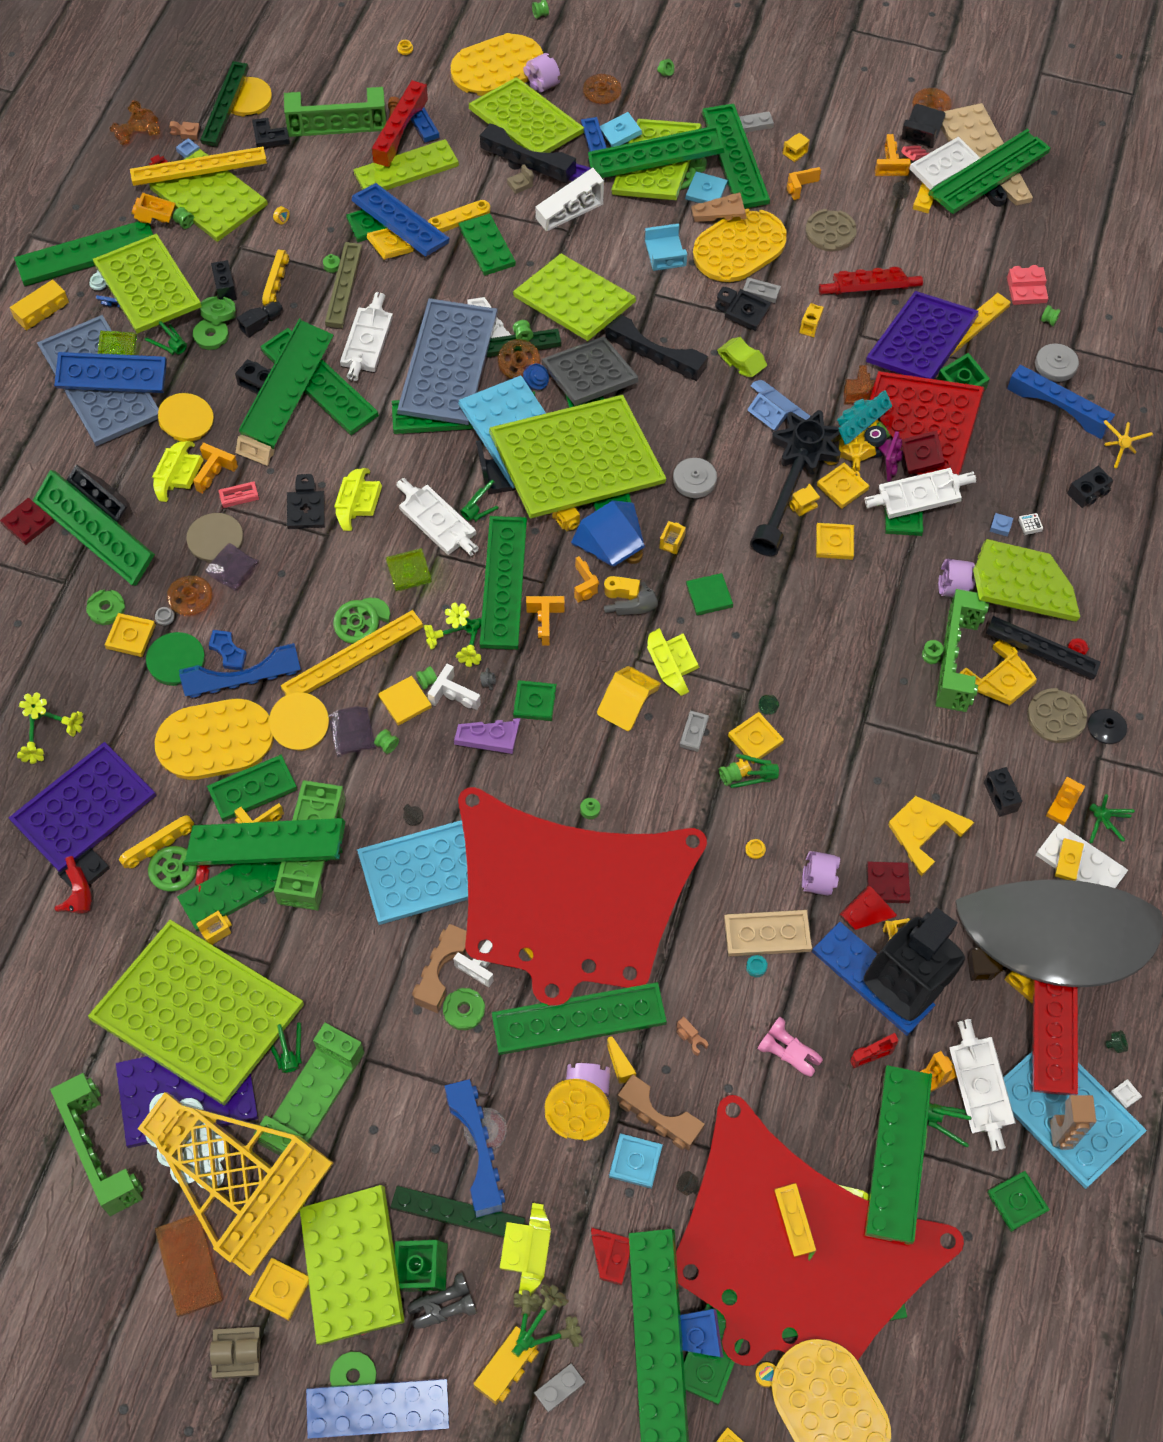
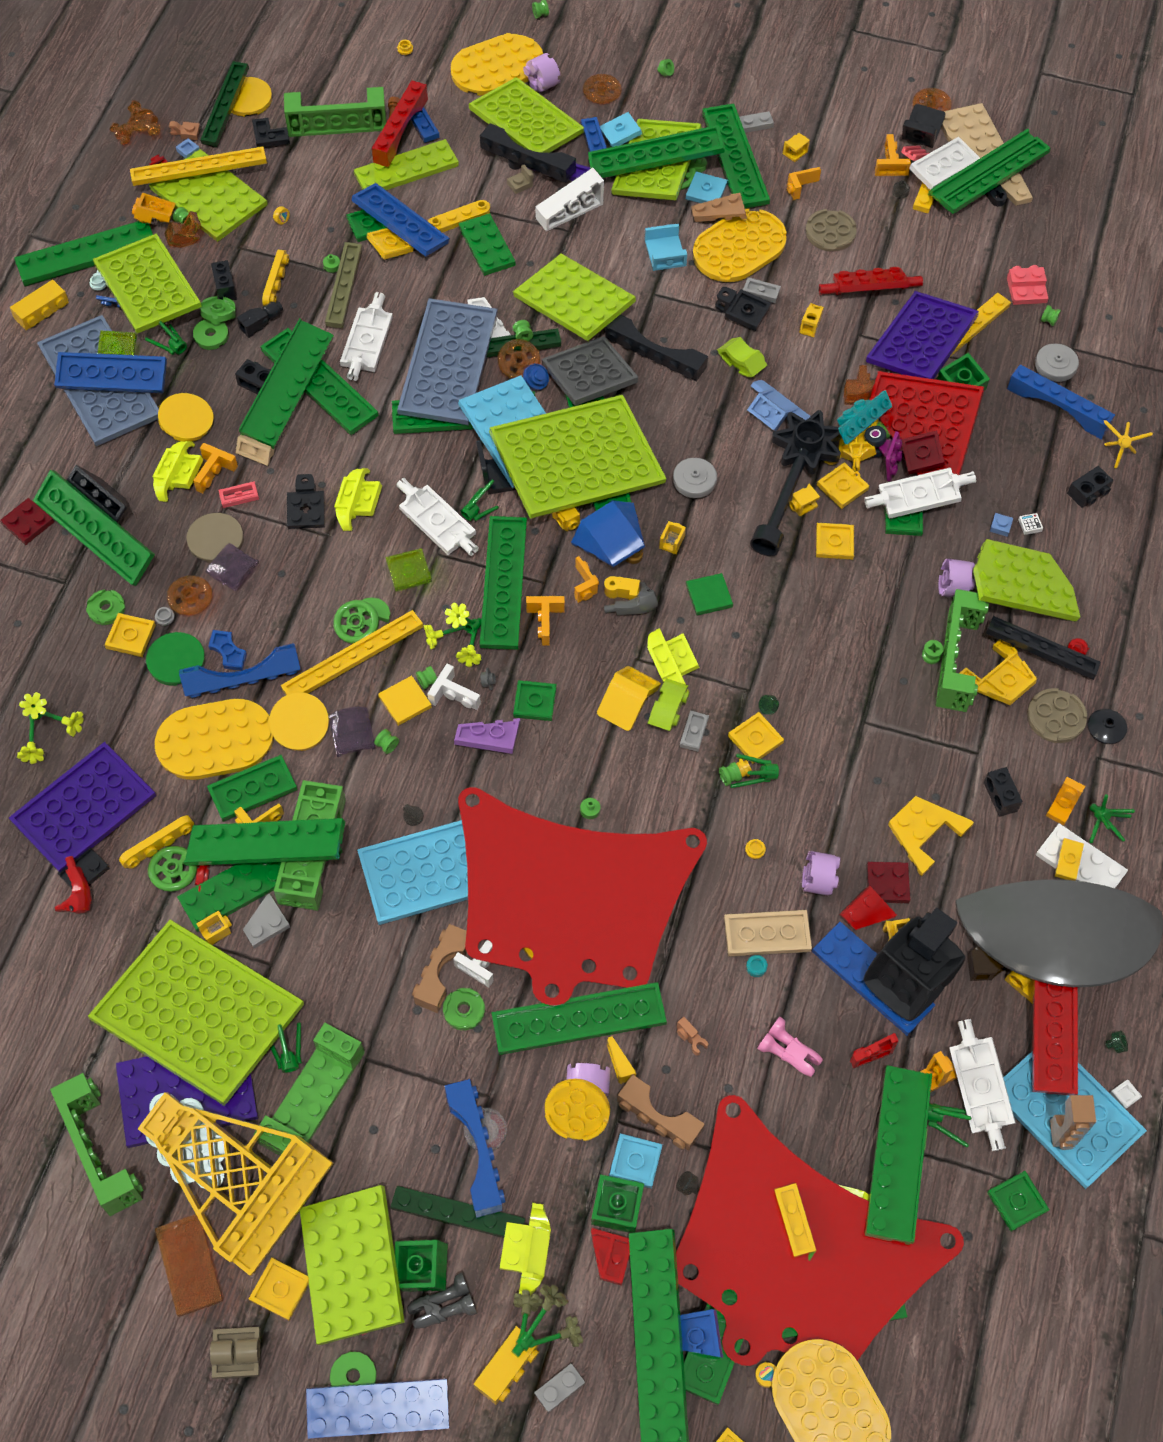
none -> clear orange brick [164,211,201,248]
none -> light grey wing [243,893,290,948]
none -> green brick [591,1175,644,1233]
none -> lime brick [648,678,690,731]

